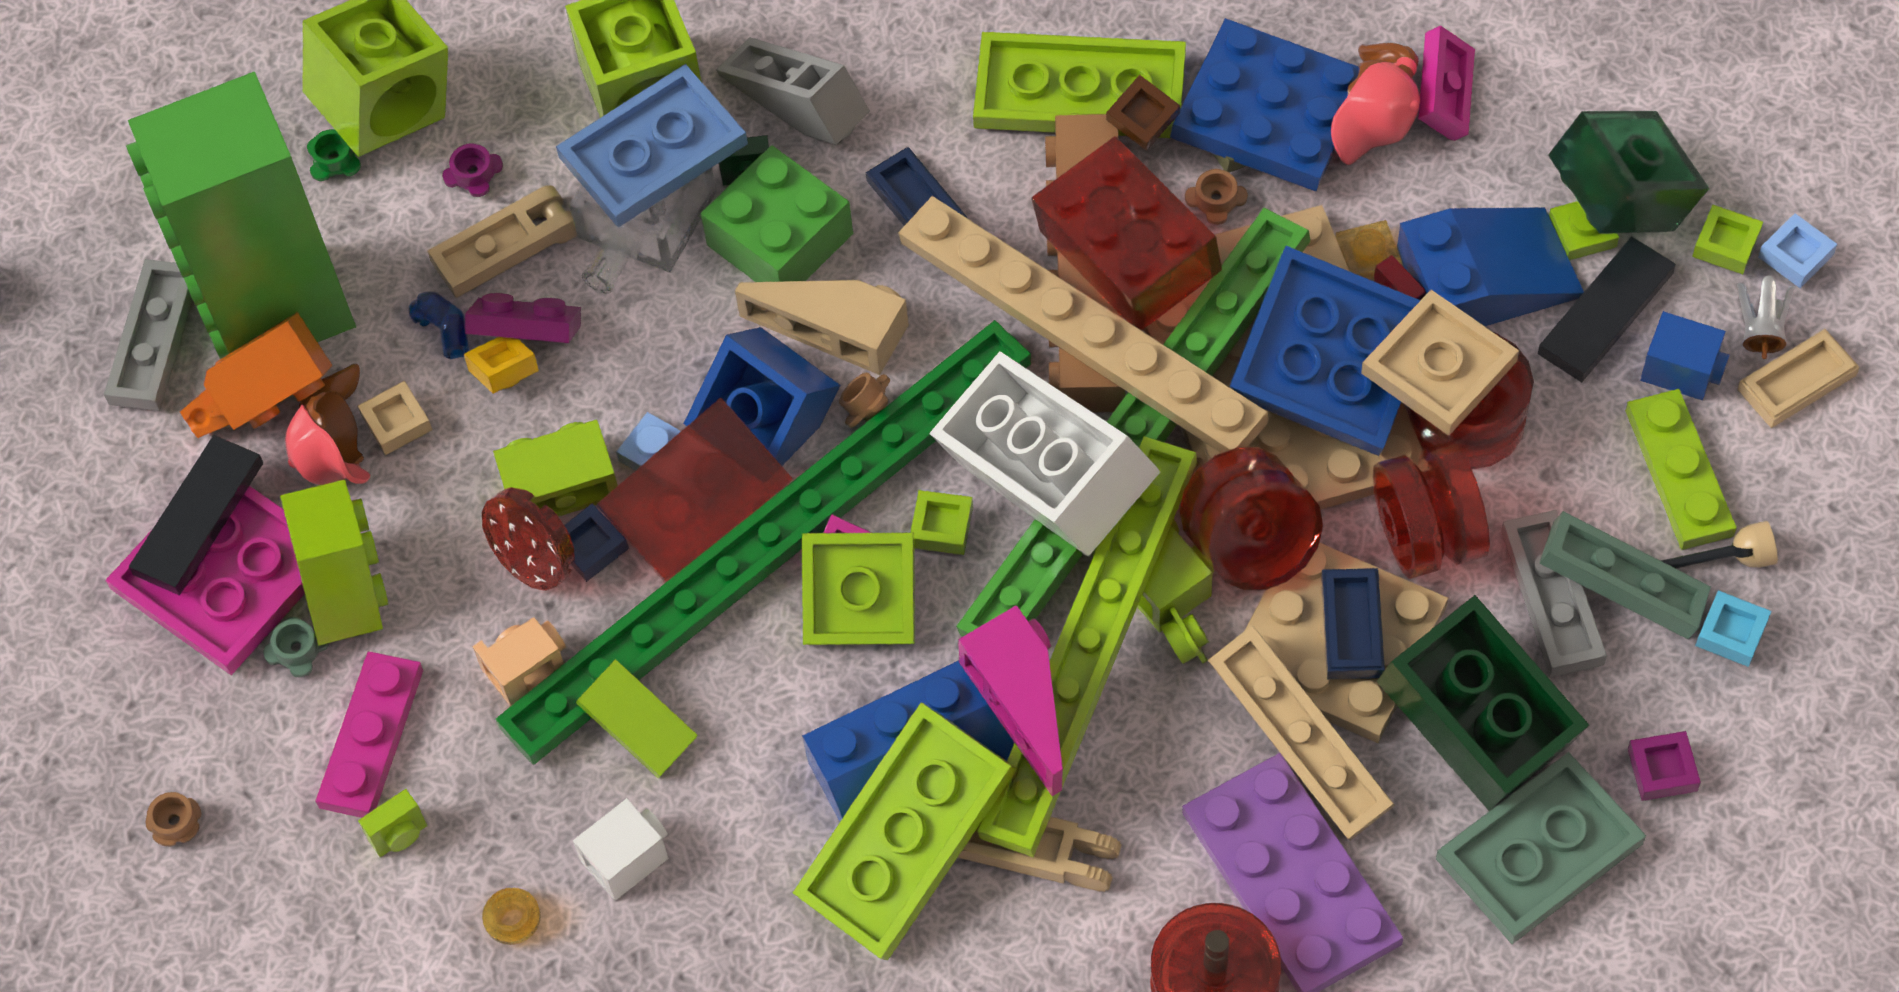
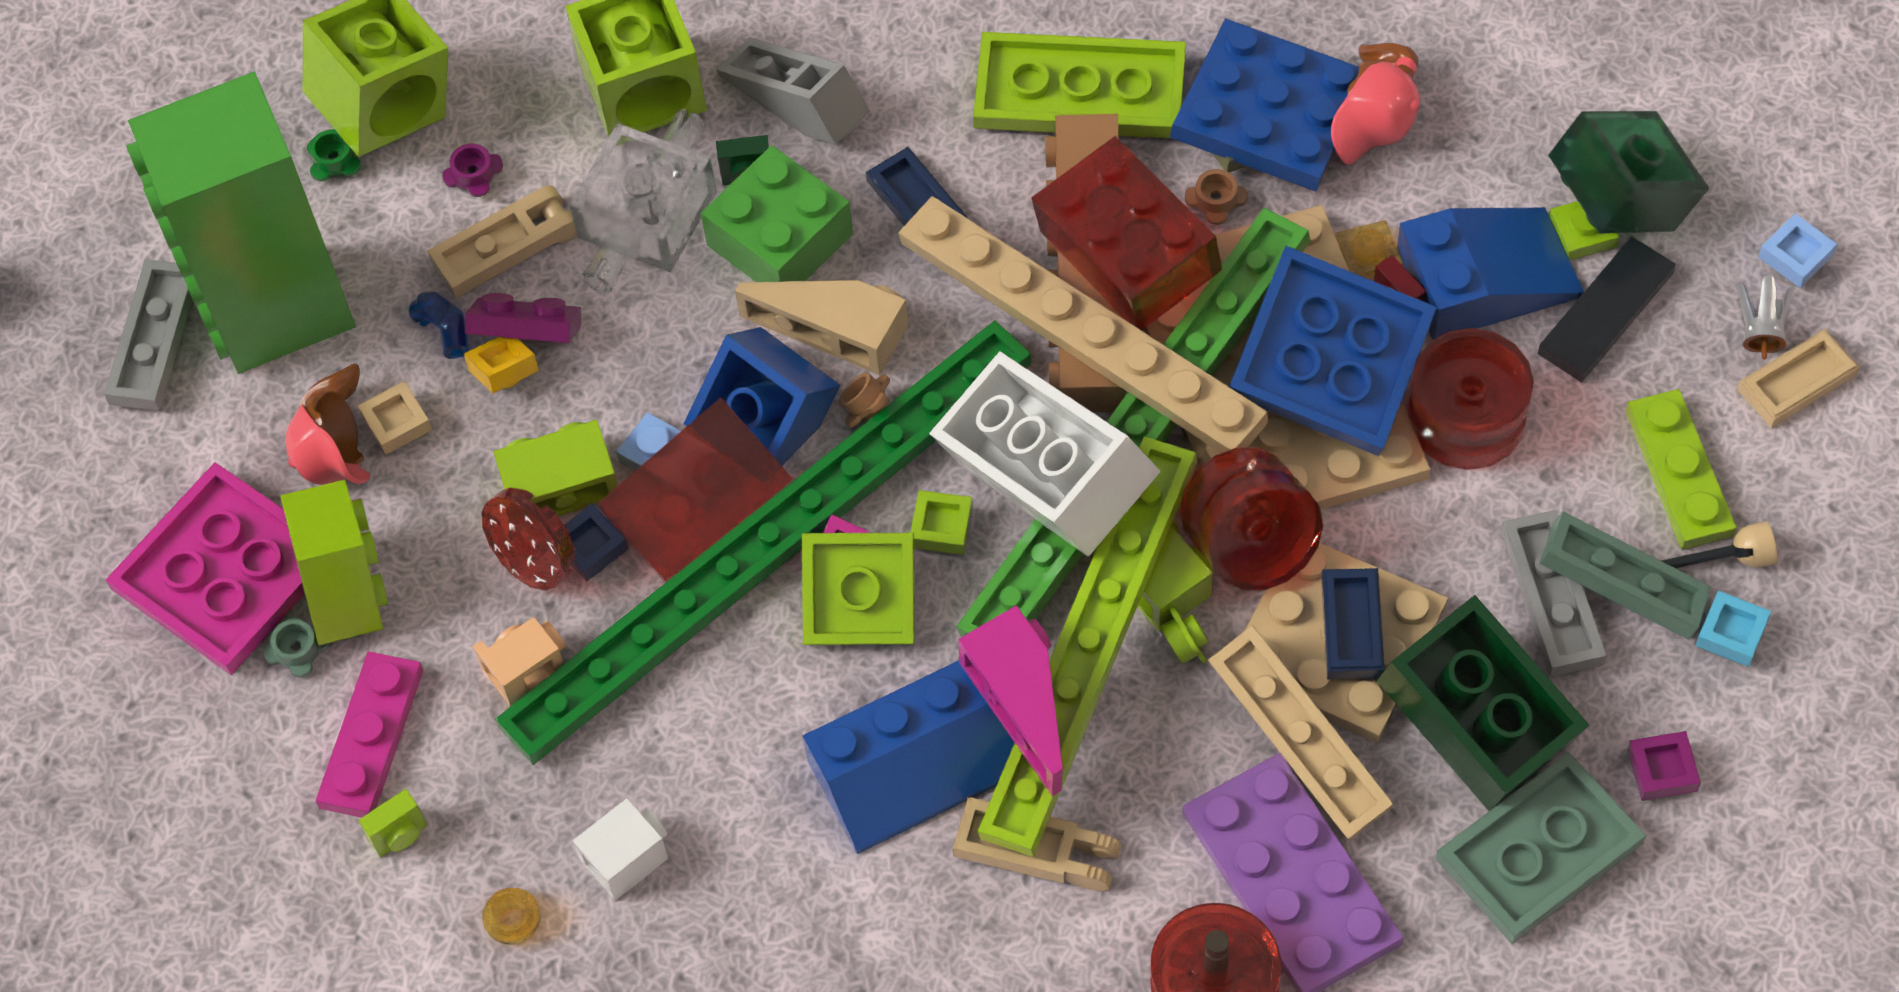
black tile [128,435,264,596] -> none
medium nougat plate [145,792,202,847] -> none
orange hinge [180,312,333,438] -> none
medium blue plate [556,64,748,228] -> none
lime tile [576,659,698,779] -> none
lime plate [792,702,1017,960] -> none
reddish brown tile [1106,75,1180,151] -> none
tan plate [1361,290,1519,435] -> none
clear red wheel [1372,441,1490,579] -> none
dark pink plate [1418,25,1475,141] -> none
blue brick [1640,311,1730,401] -> none
lime plate [1692,204,1763,275] -> none

